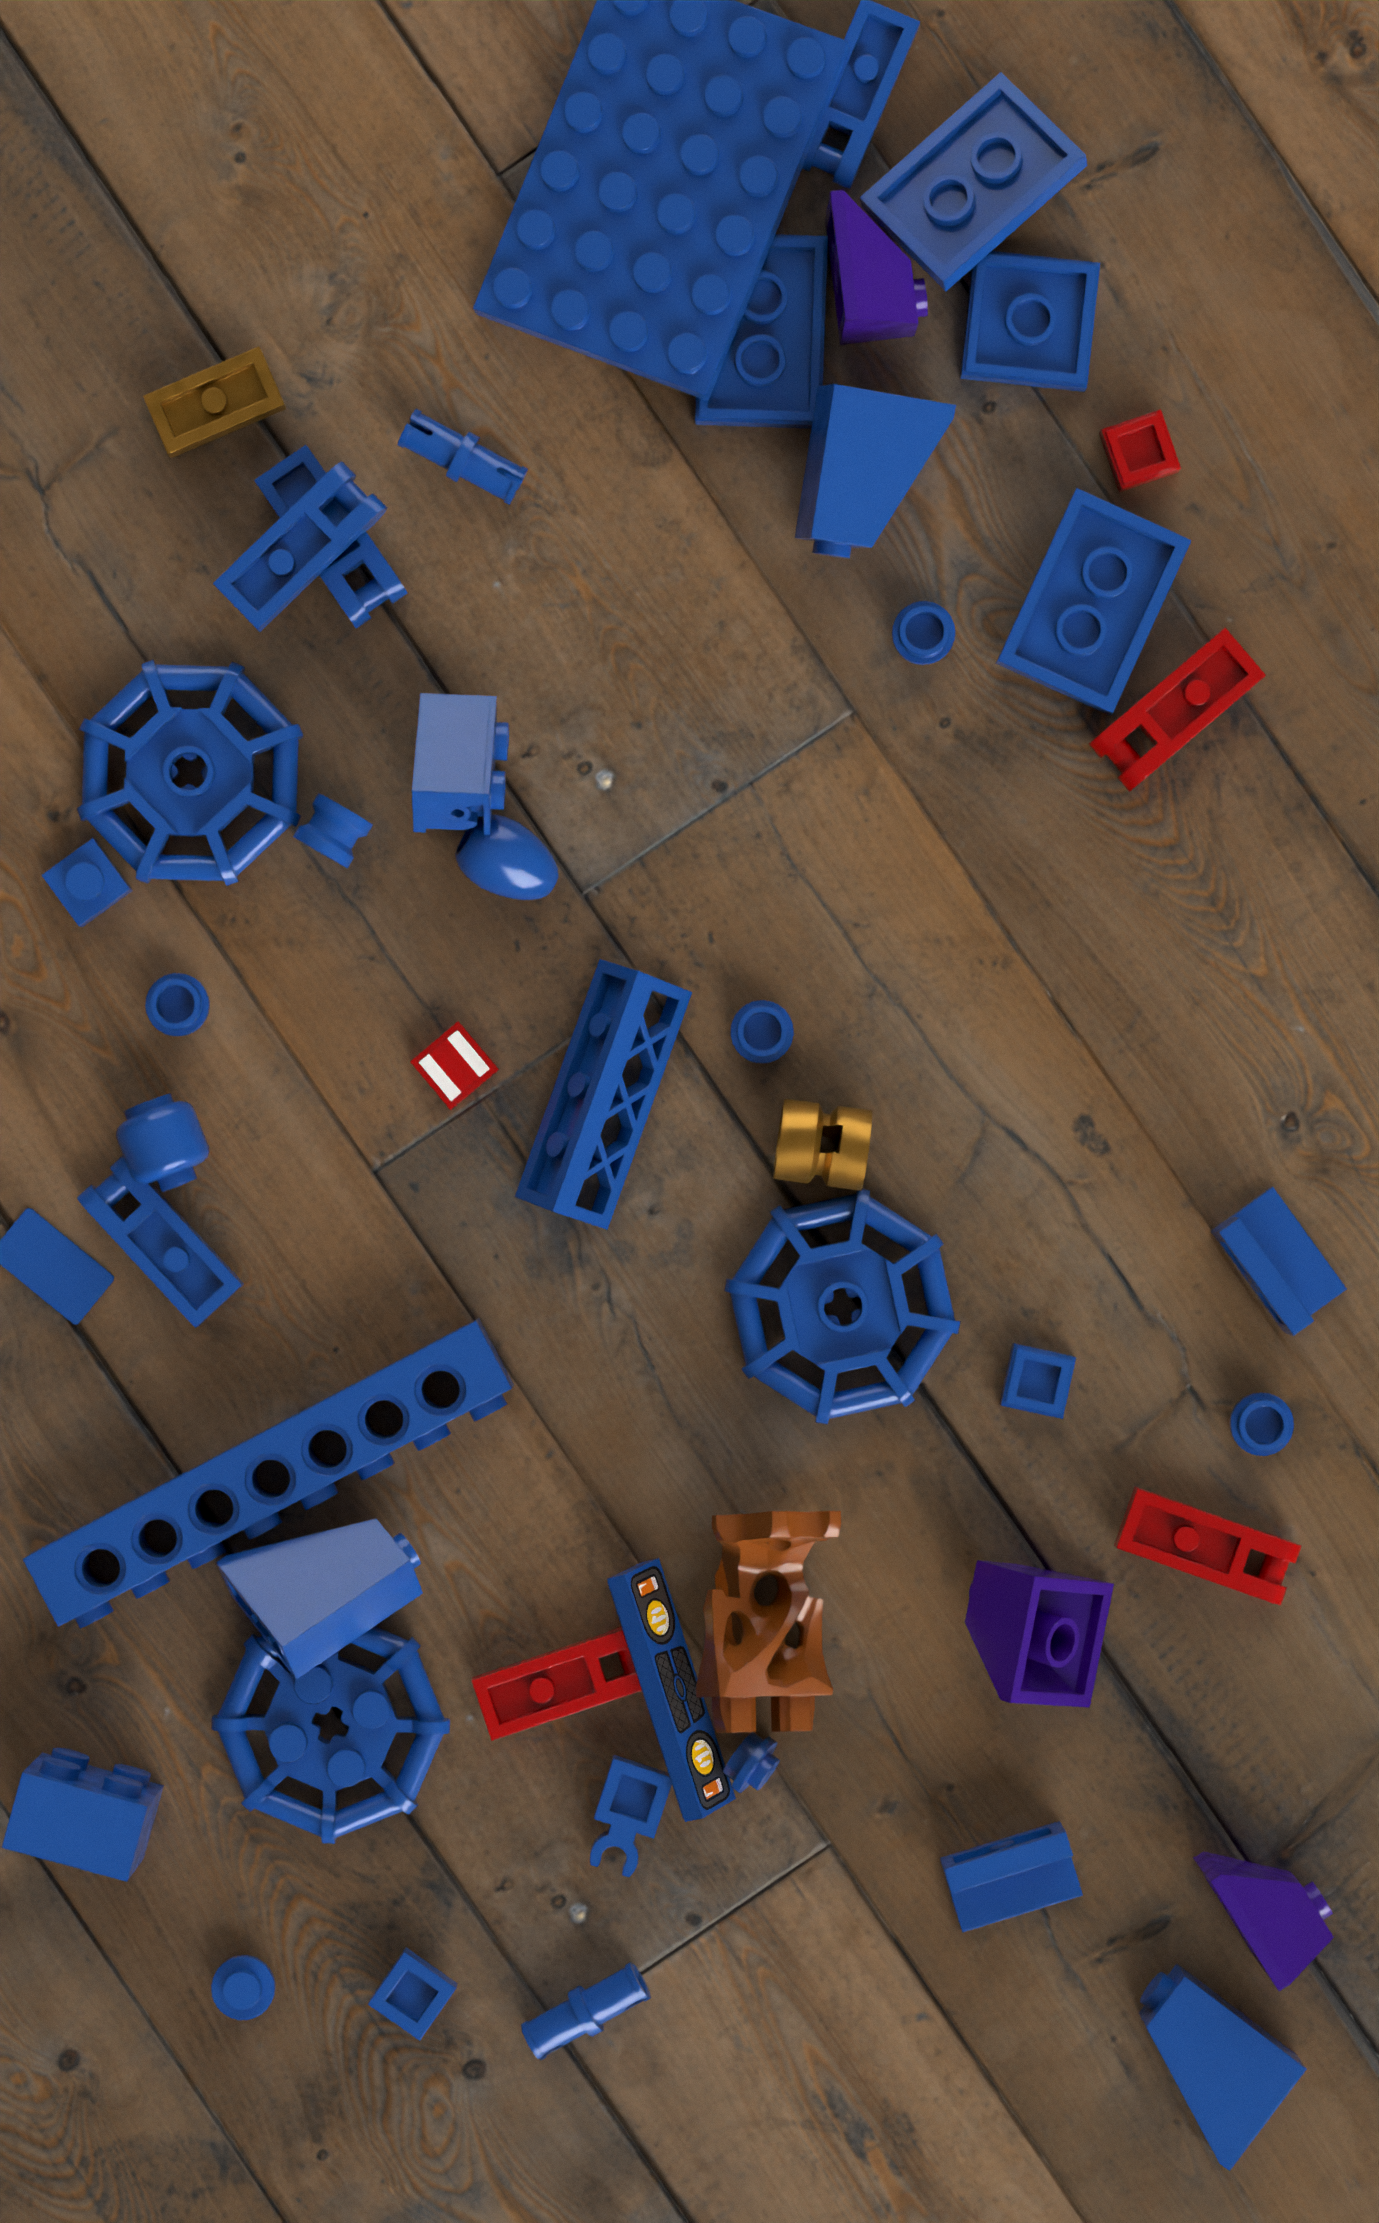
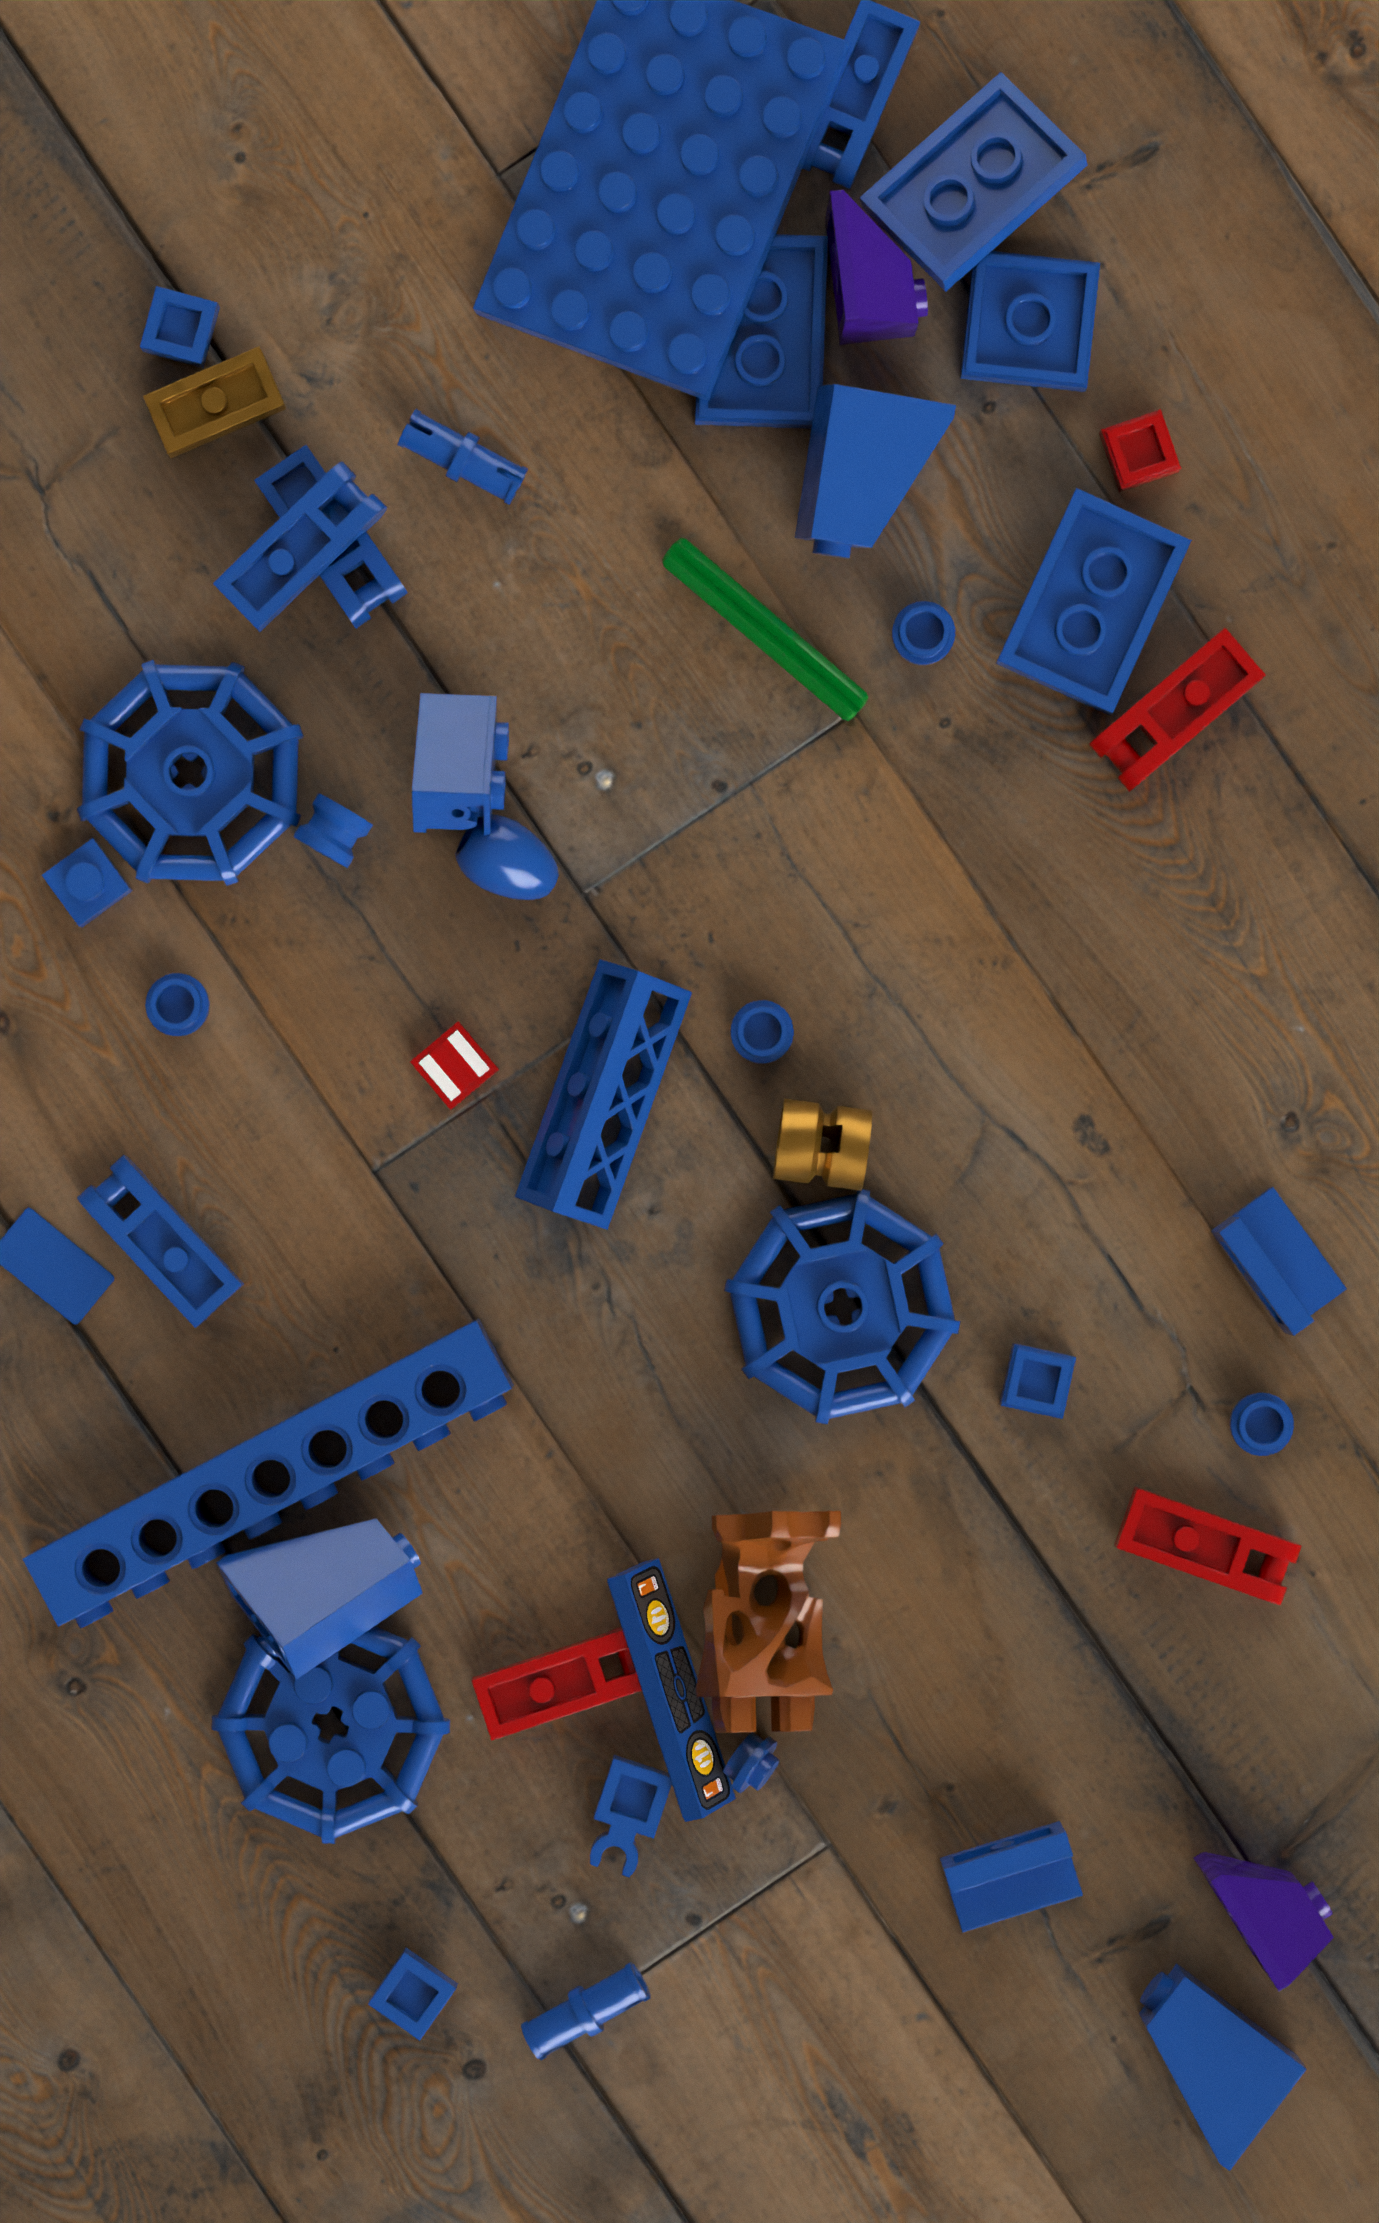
blue brick [2,1748,164,1882] -> none
blue head [116,1093,210,1192] -> none
blue plate [211,1955,276,2020] -> none
dark purple slope [965,1560,1114,1708] -> none
none -> blue plate [140,286,220,368]
none -> green axle [662,538,868,721]

